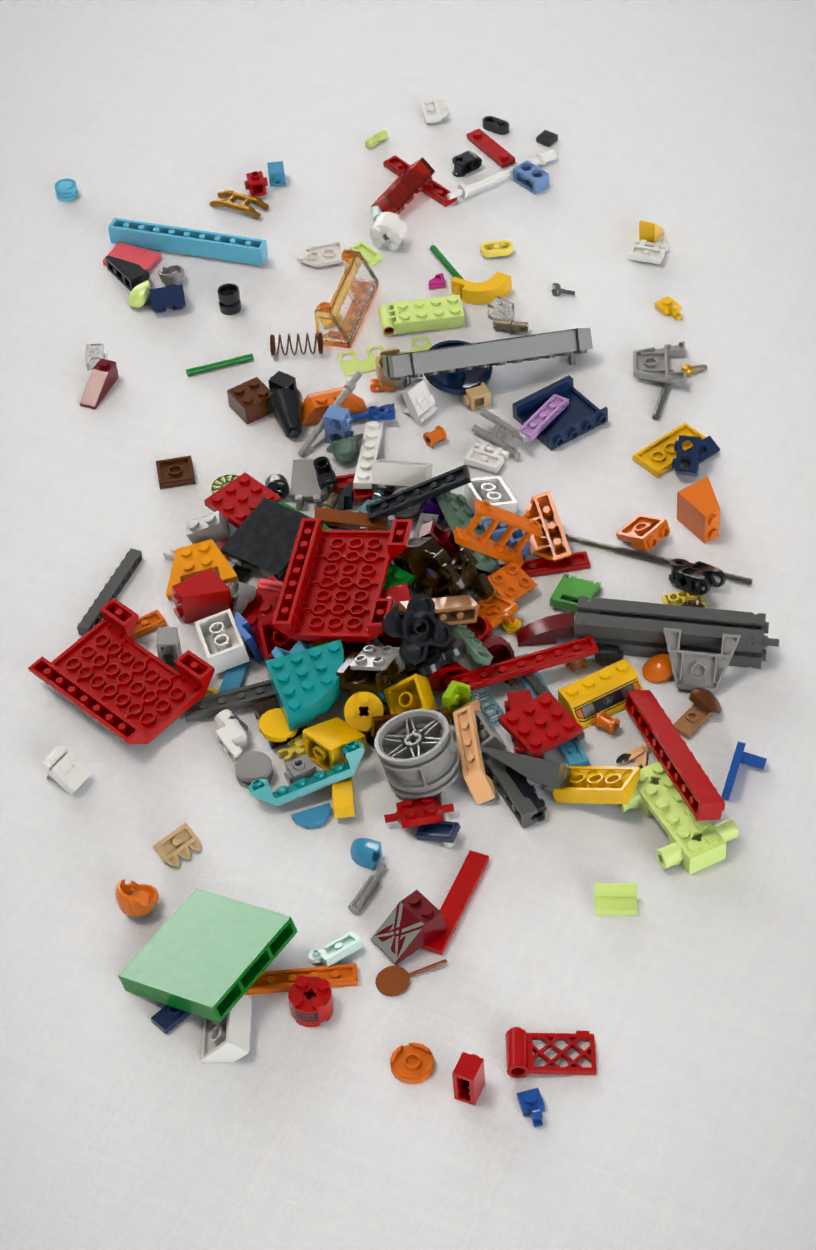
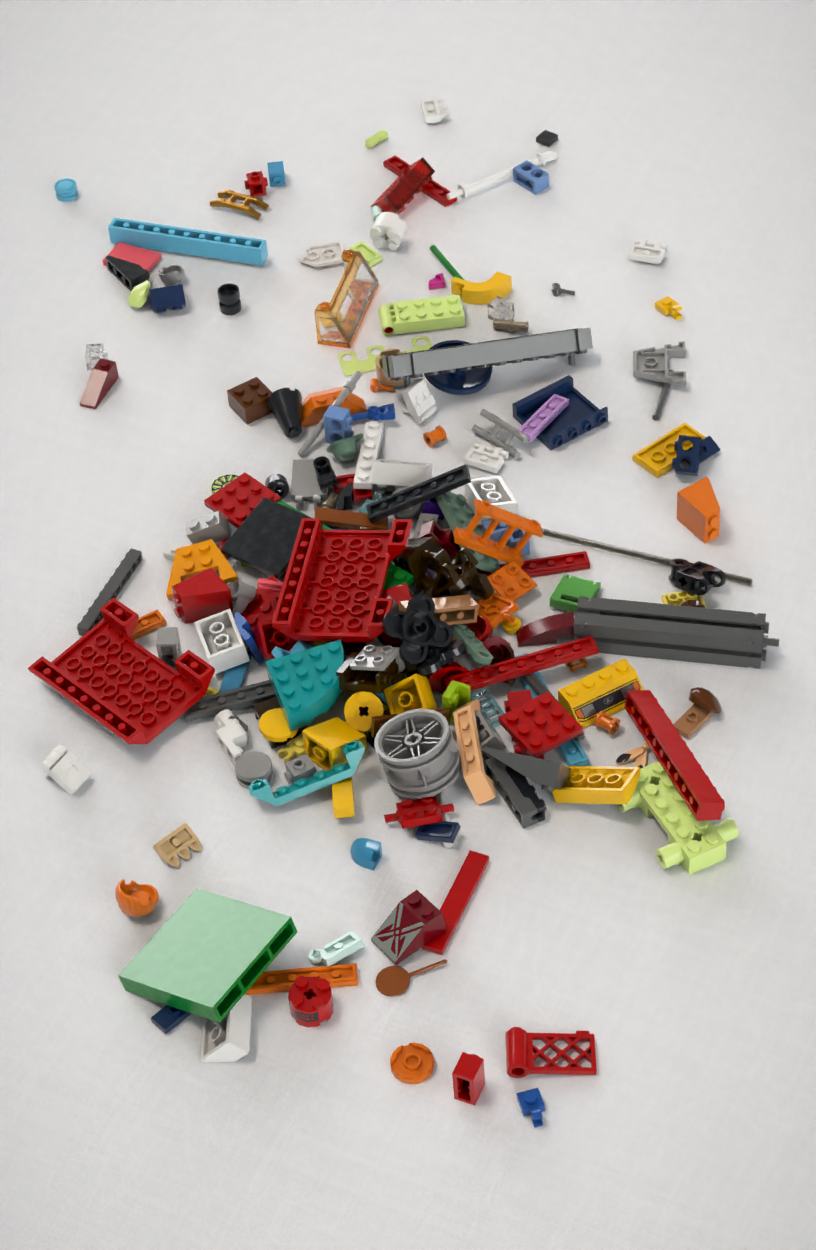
reddish brown tile [156,456,196,489] -> none
green bar [186,353,254,376] -> none
black tile [233,564,252,583] -> none
black brick [268,371,297,393] -> none
reddish brown piece [270,332,323,356] -> none
dark azure tile [291,803,331,829] -> none
light grey axle [348,864,387,914] -> none
black piece [452,150,482,177] -> none
tan brick [463,382,491,411] -> none
red plate [467,129,515,168] -> none
light yellow plate [480,240,513,258] -> none
black beam [482,116,509,135] -> none
orange wedge [523,491,572,562] -> none
yellowish green panel [594,883,638,916] -> none
black brick [595,646,624,666] -> none
orange plate [616,514,670,552] -> none
yellow slope [639,220,663,243] -> none
orange hat [642,653,674,683] -> none
light grey wing [663,627,741,692] -> none
piece [681,364,707,376] -> none
blue piece [721,741,767,801] -> none

